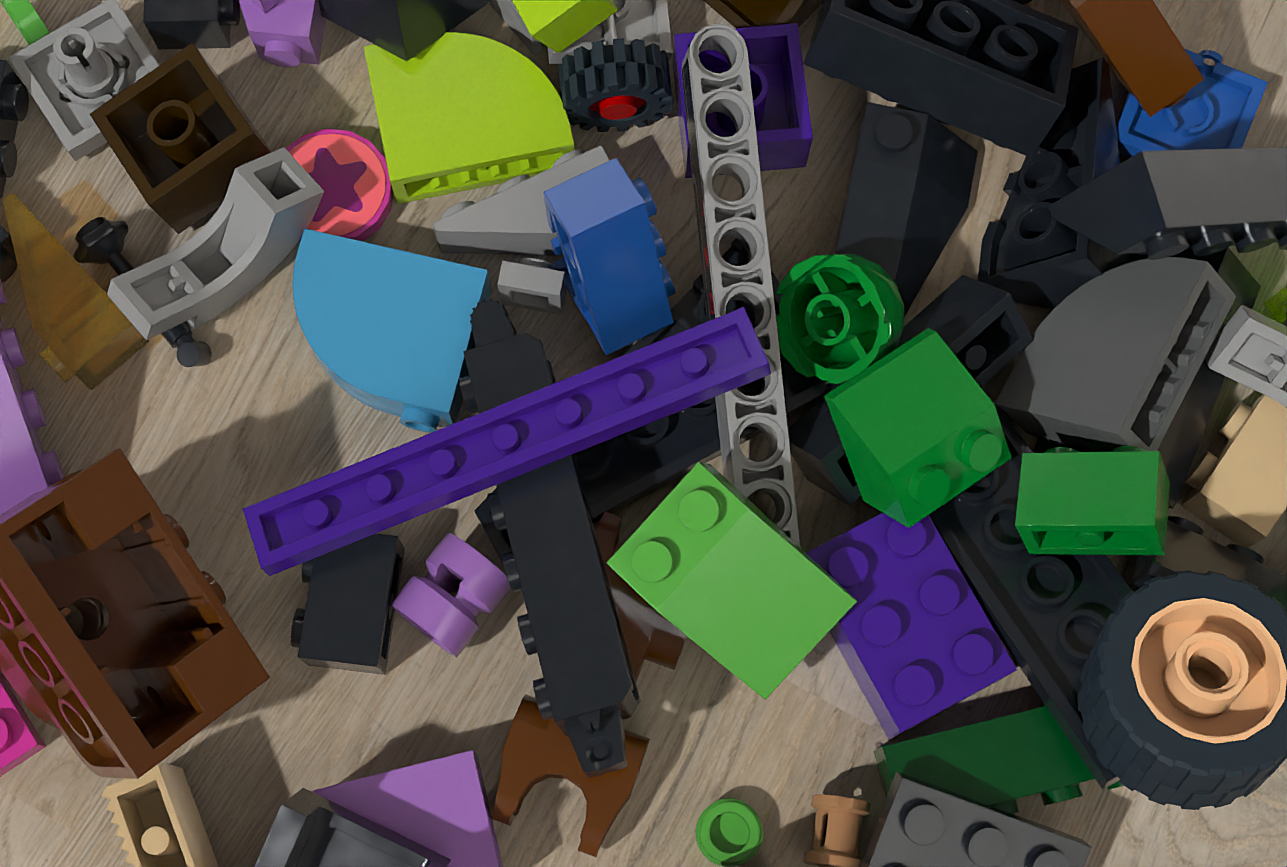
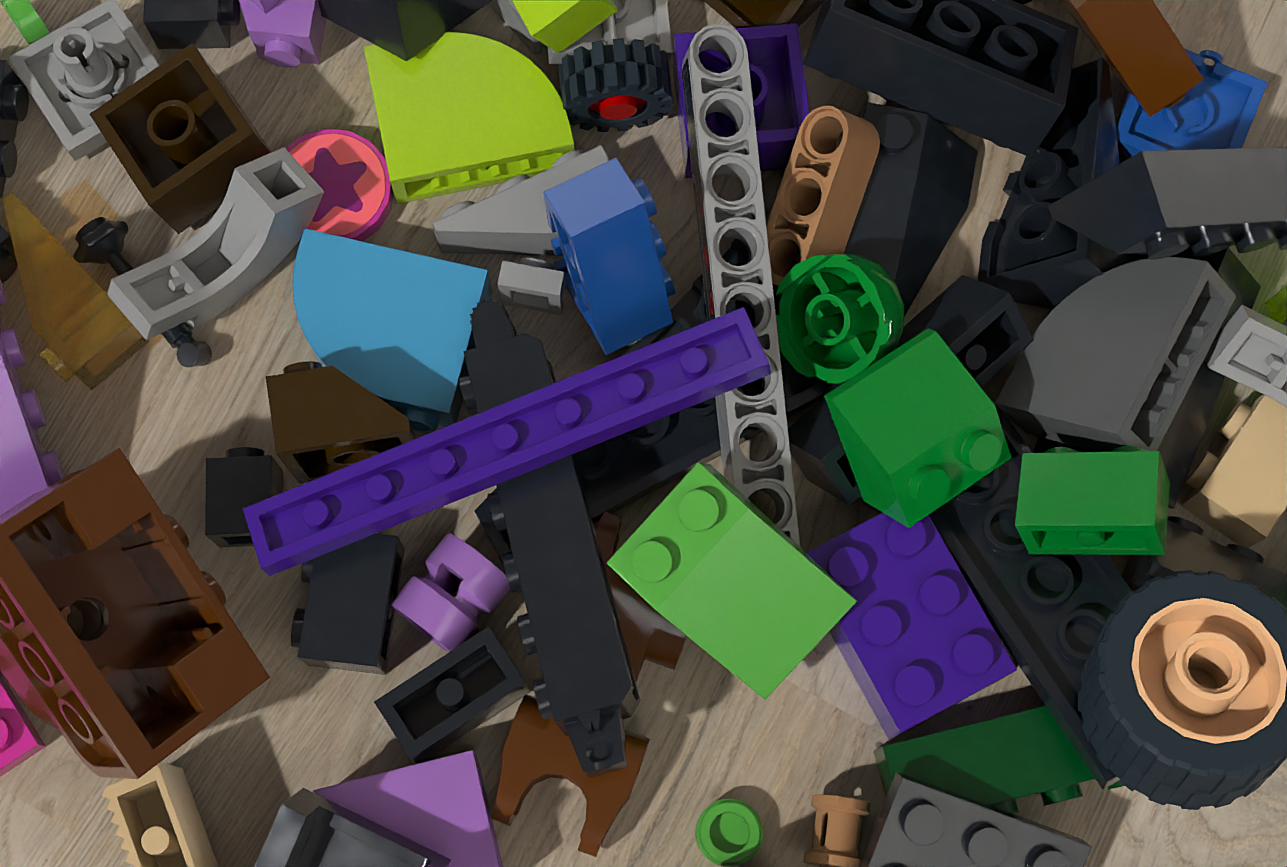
none -> black brick [205,447,283,548]
none -> dark brown slope [266,361,417,483]
none -> black brick [374,626,530,764]
none -> medium nougat beam [766,106,880,286]

